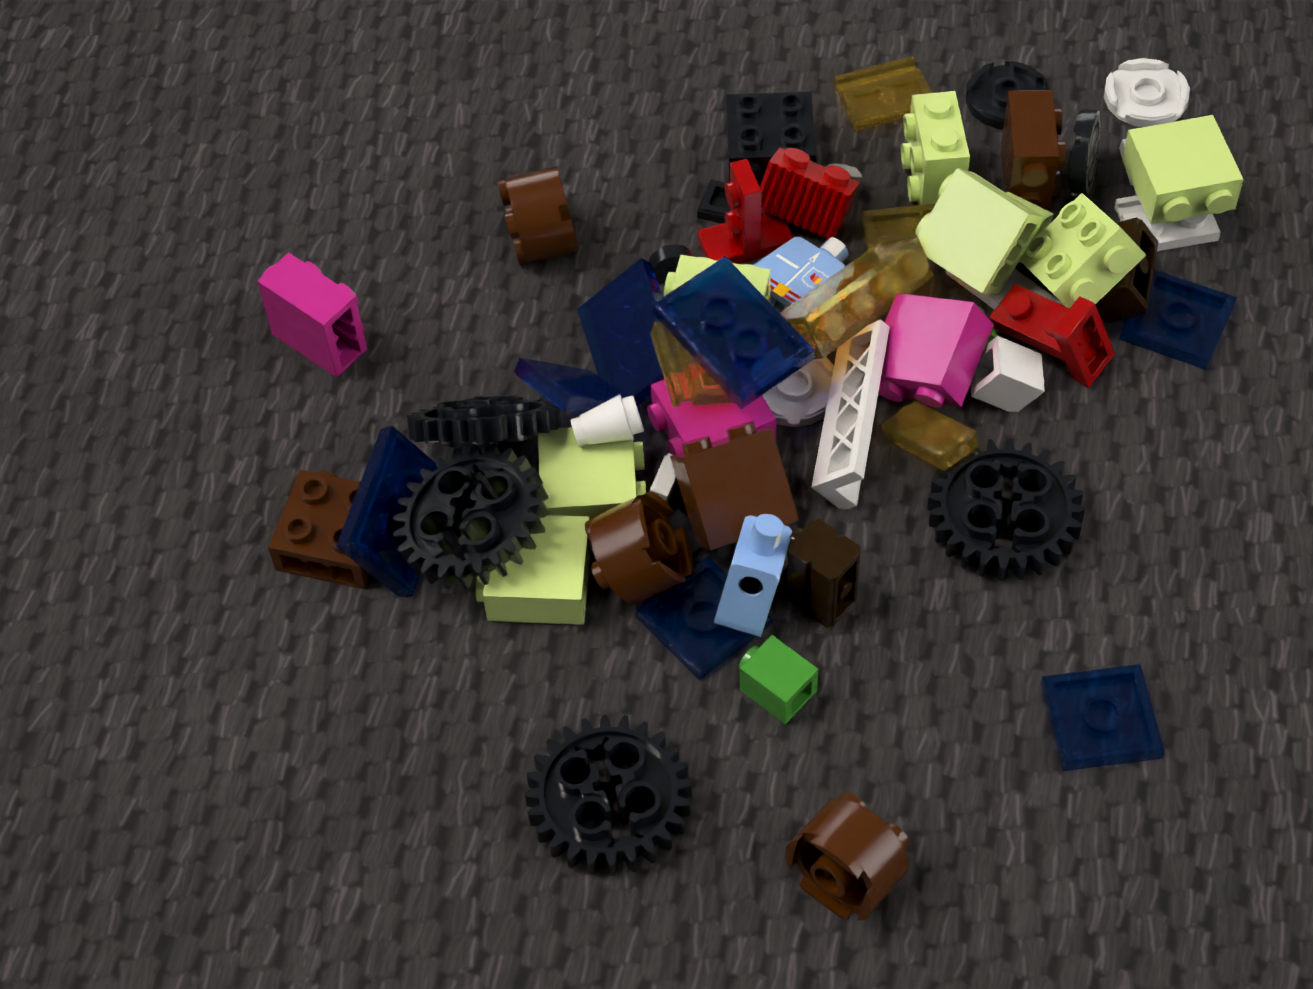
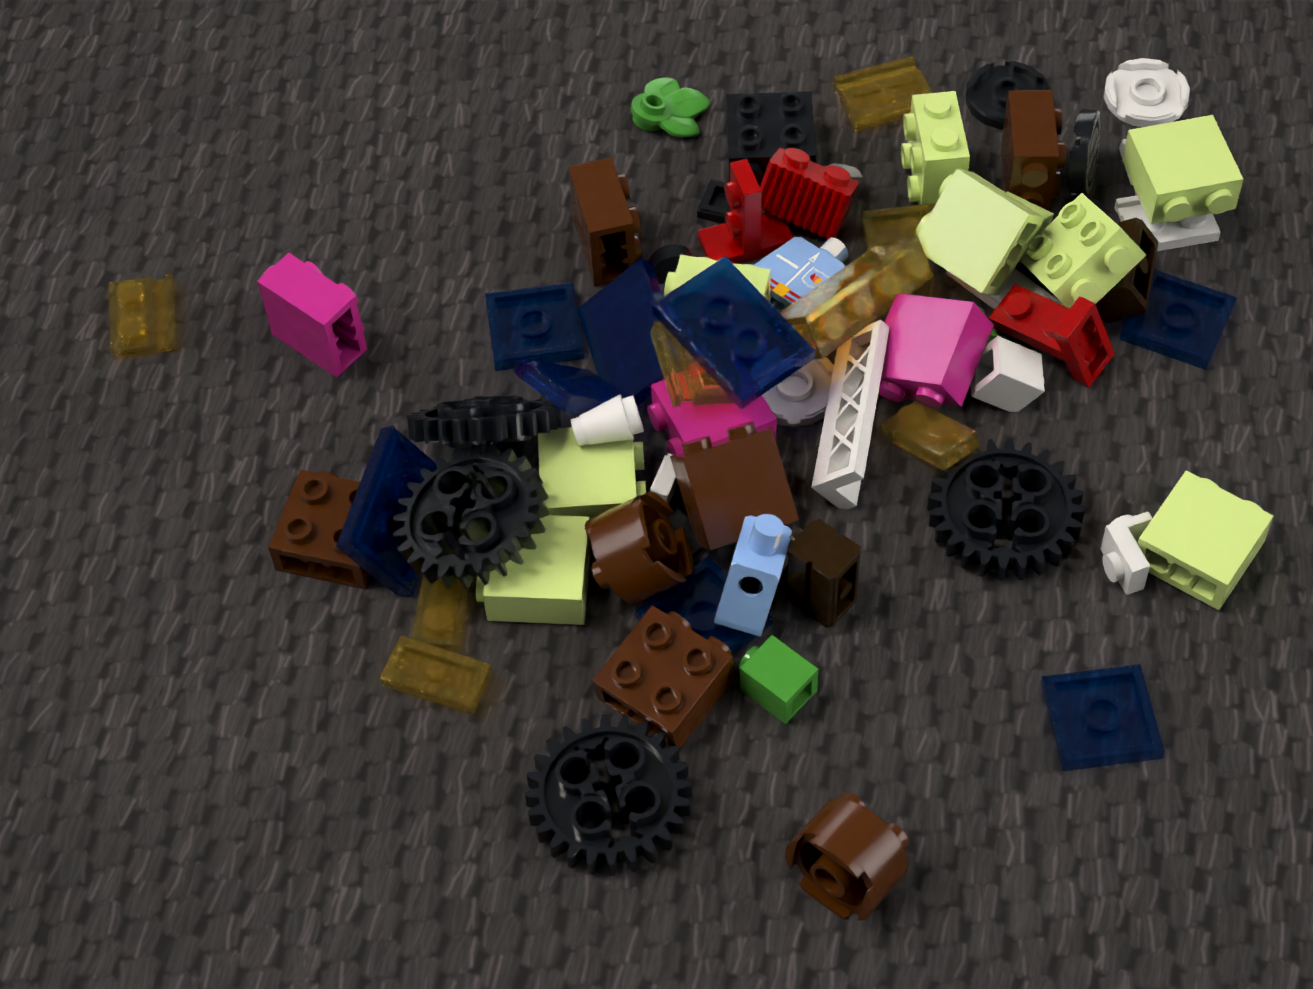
reddish brown brick [497,166,579,266] -> none
none -> clear yellow plate [109,274,179,360]
none -> clear yellow plate [380,635,493,715]
none -> clear yellow plate [411,575,473,653]
none -> clear blue tile [485,282,585,371]
none -> reddish brown brick [569,157,643,287]
none -> reddish brown brick [592,605,737,749]
none -> bright green plate [630,77,711,137]
none -> white bracket [1100,512,1152,595]
none -> yellowish green brick [1138,470,1273,610]

